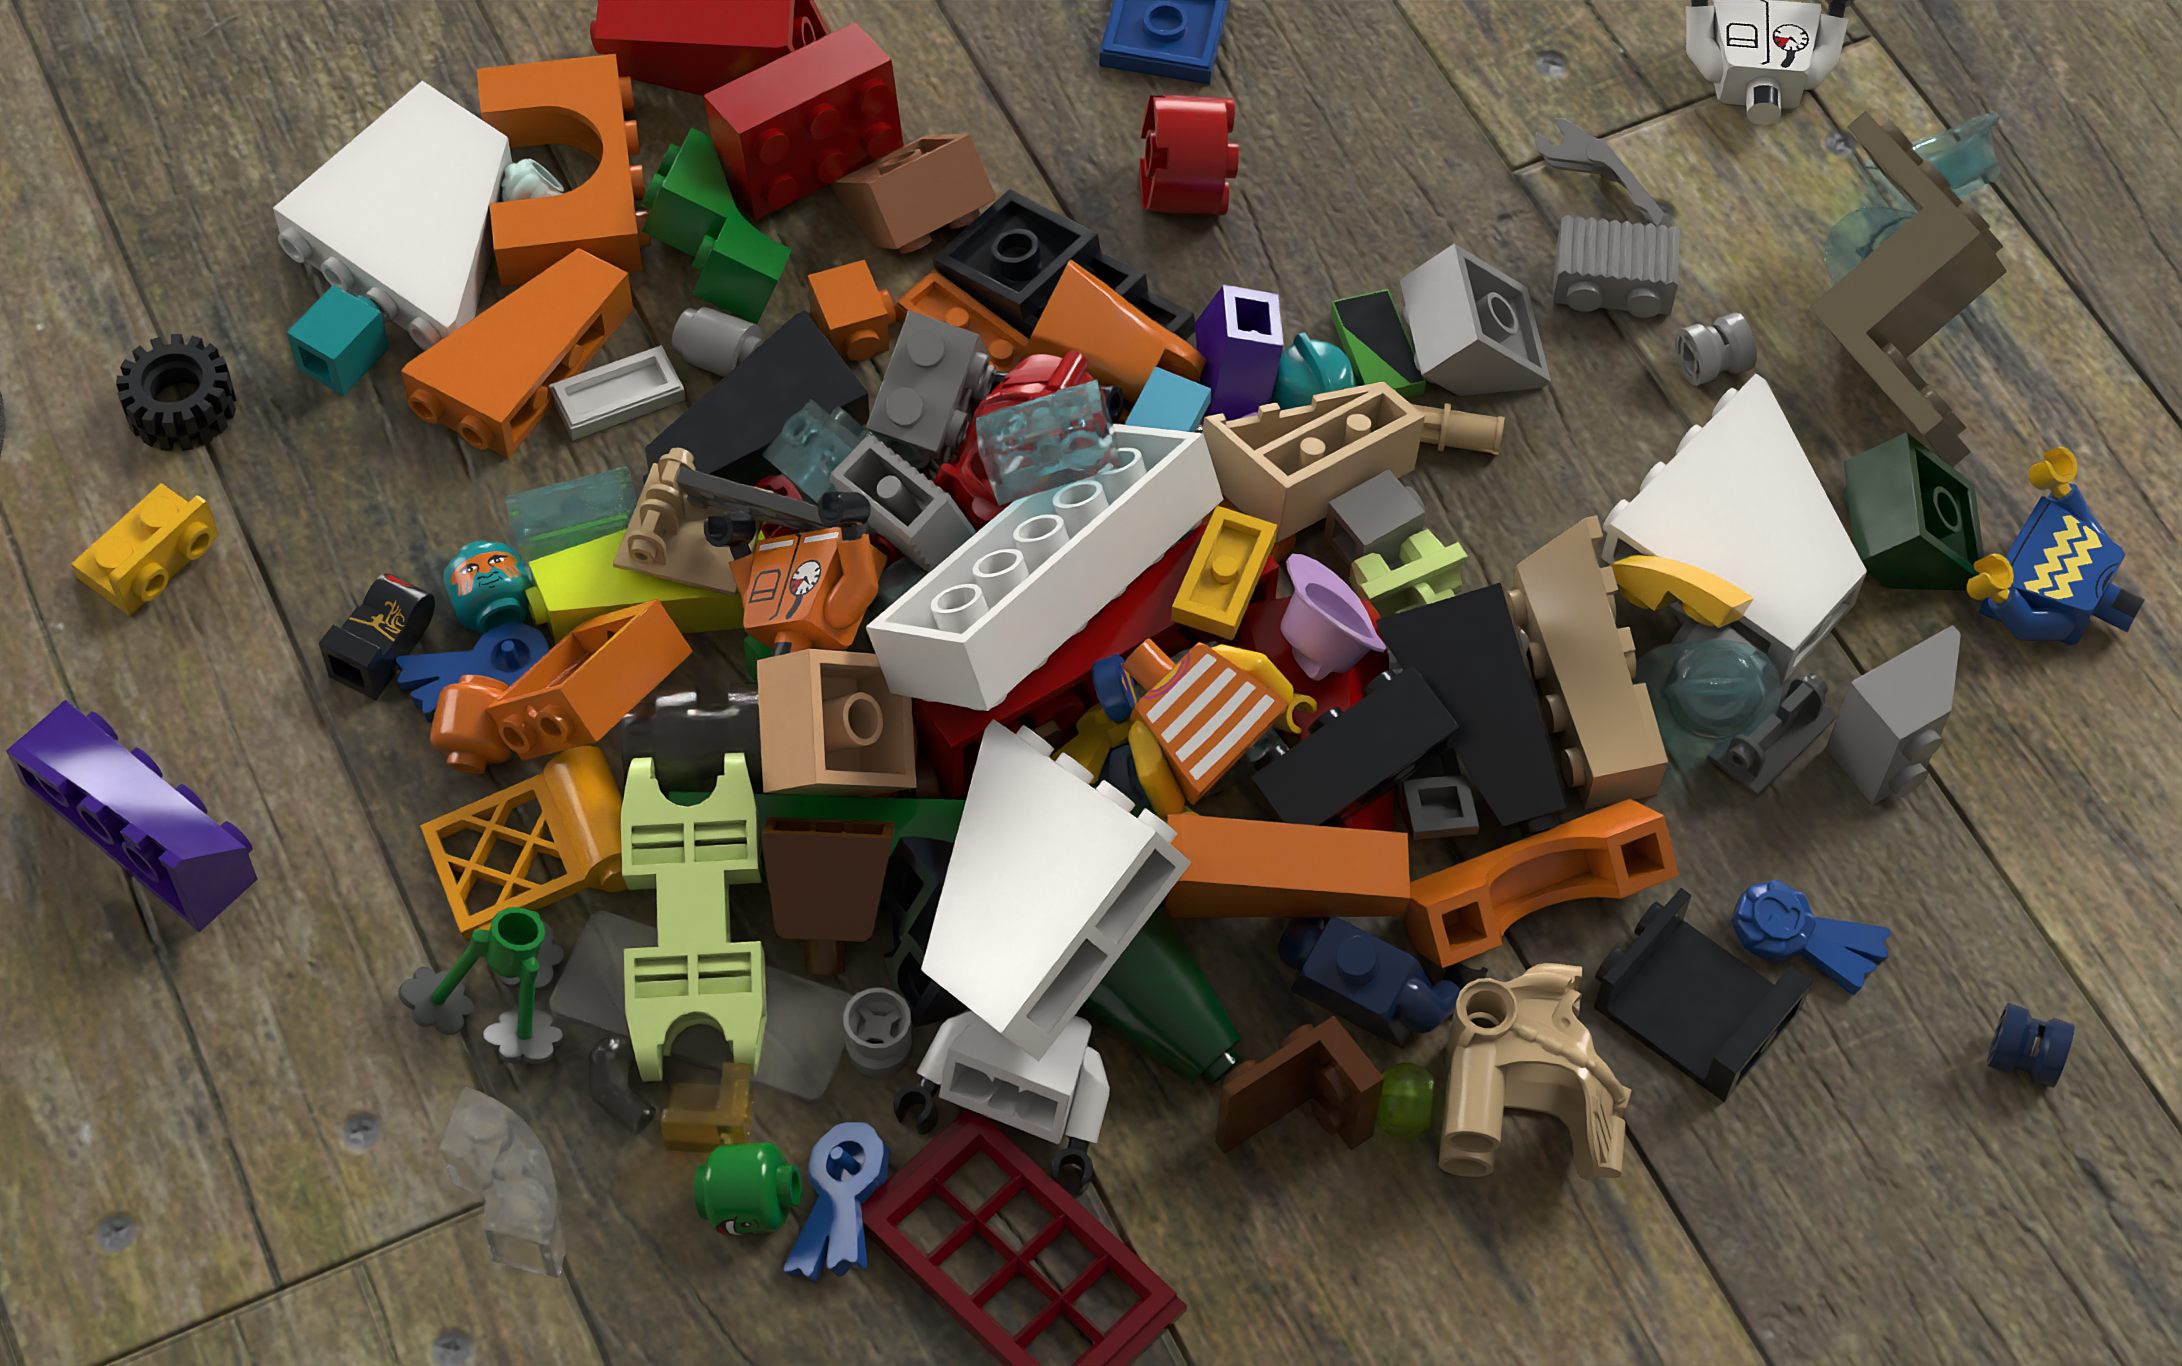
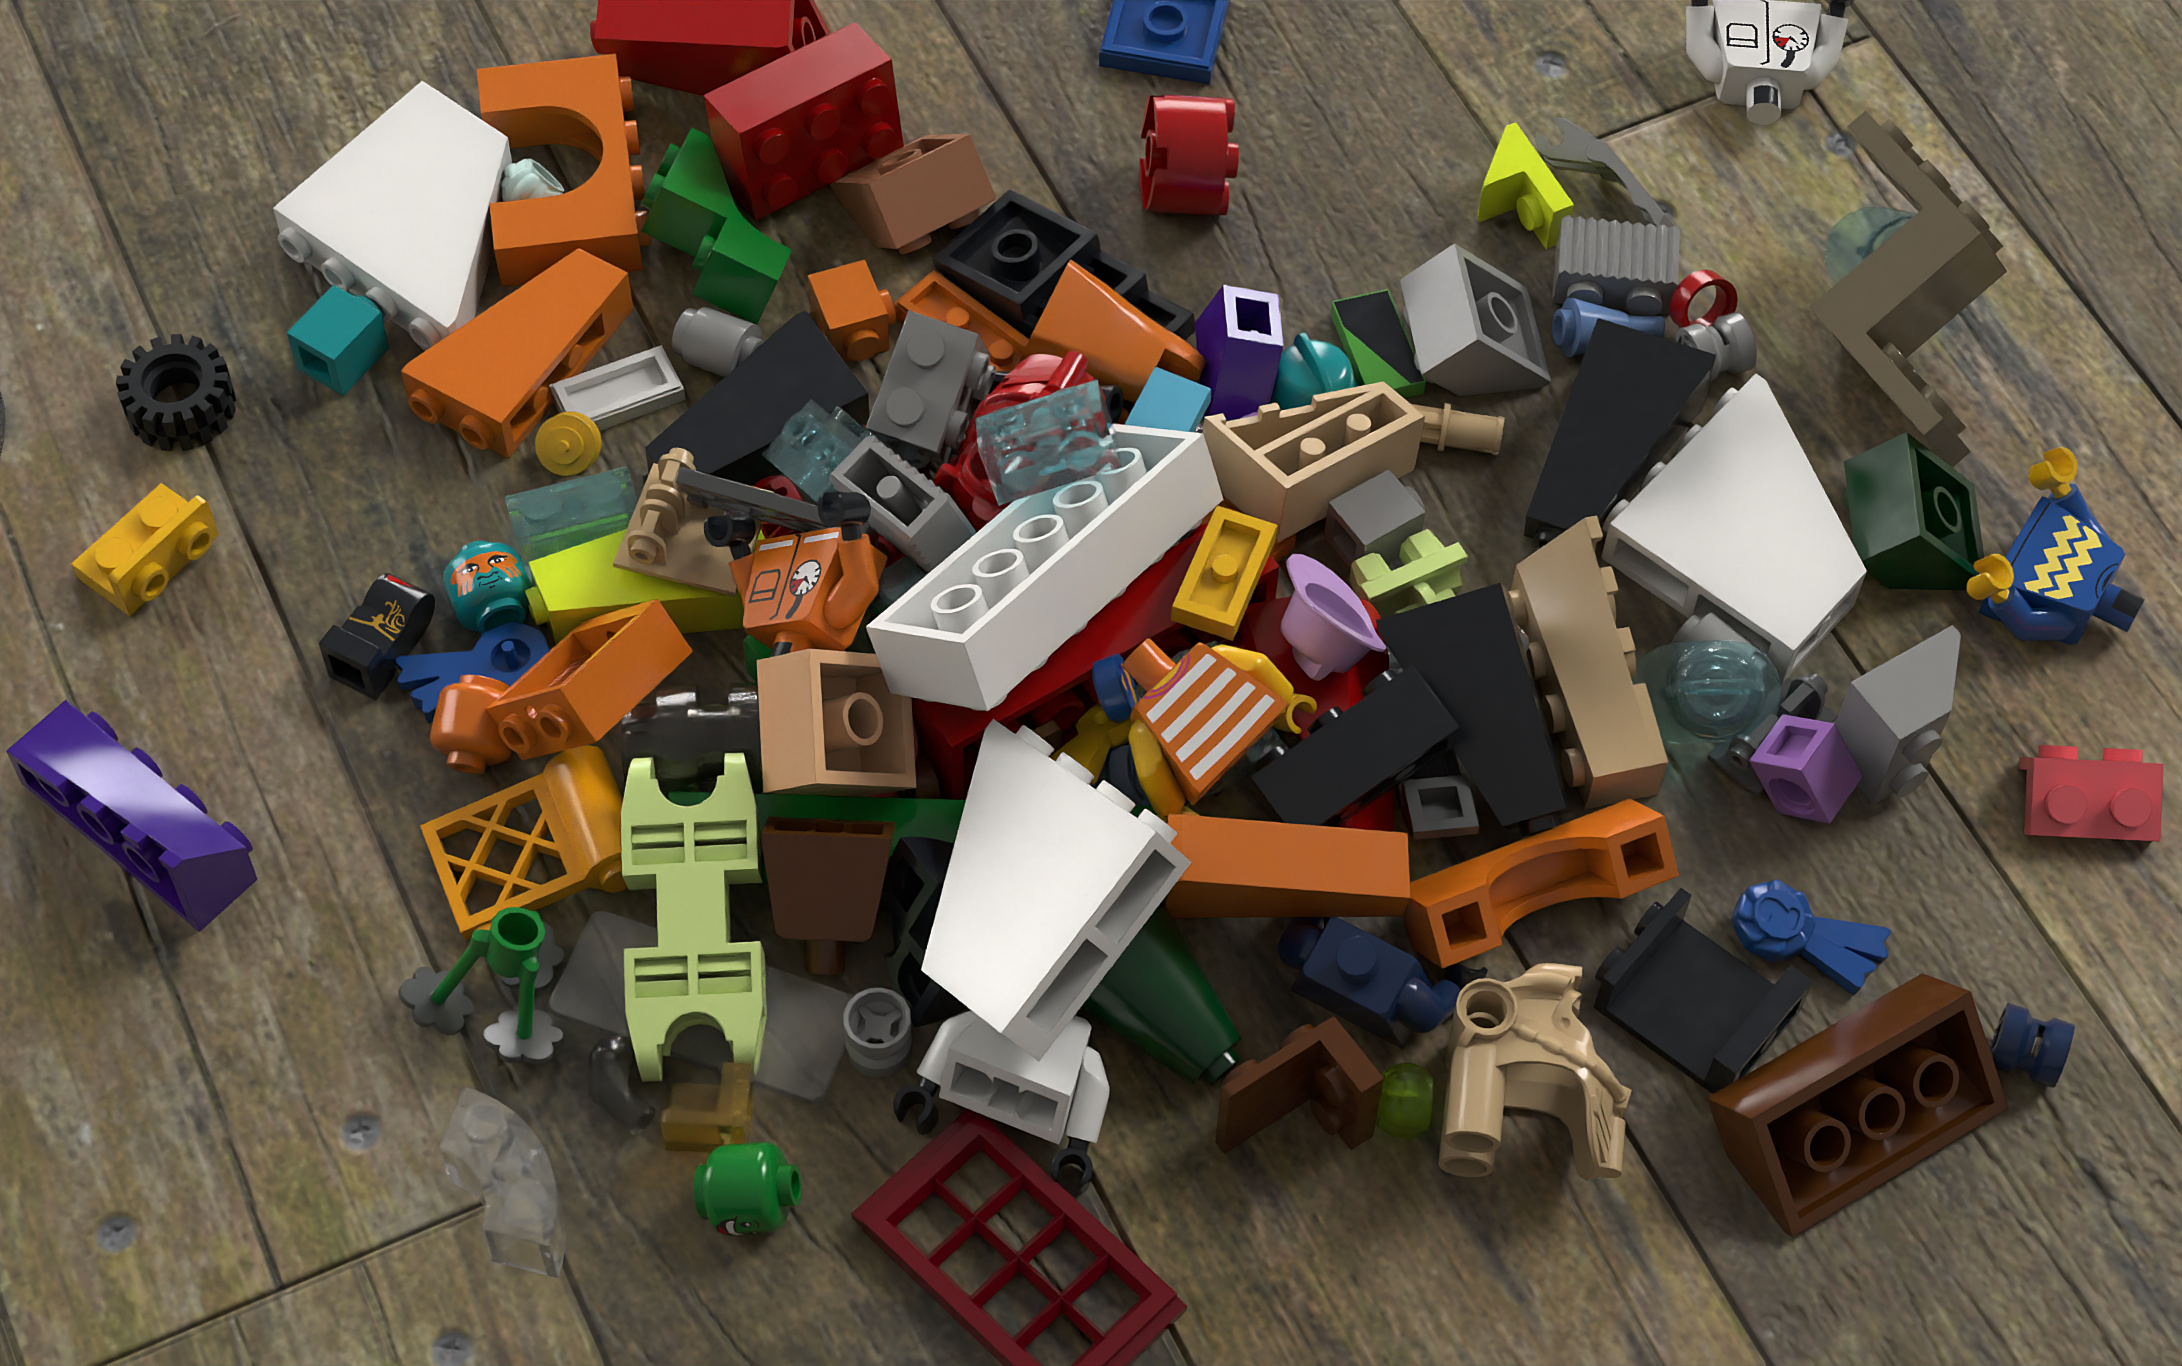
blue piece [784,1122,891,1283] -> none
yellow slope [1609,555,1754,628] -> none
clear light blue piece [1863,112,2001,197] -> none
none -> yellow wheel [535,411,602,476]
none -> neon yellow slope [1477,122,1574,249]
none -> black slope [1524,318,1716,548]
none -> medium blue cone [1552,297,1665,357]
none -> red piece [1670,269,1738,328]
none -> reddish brown slope [1707,973,2009,1237]
none -> medium lavender brick [1749,714,1863,824]
none -> coral bracket [2018,745,2164,841]

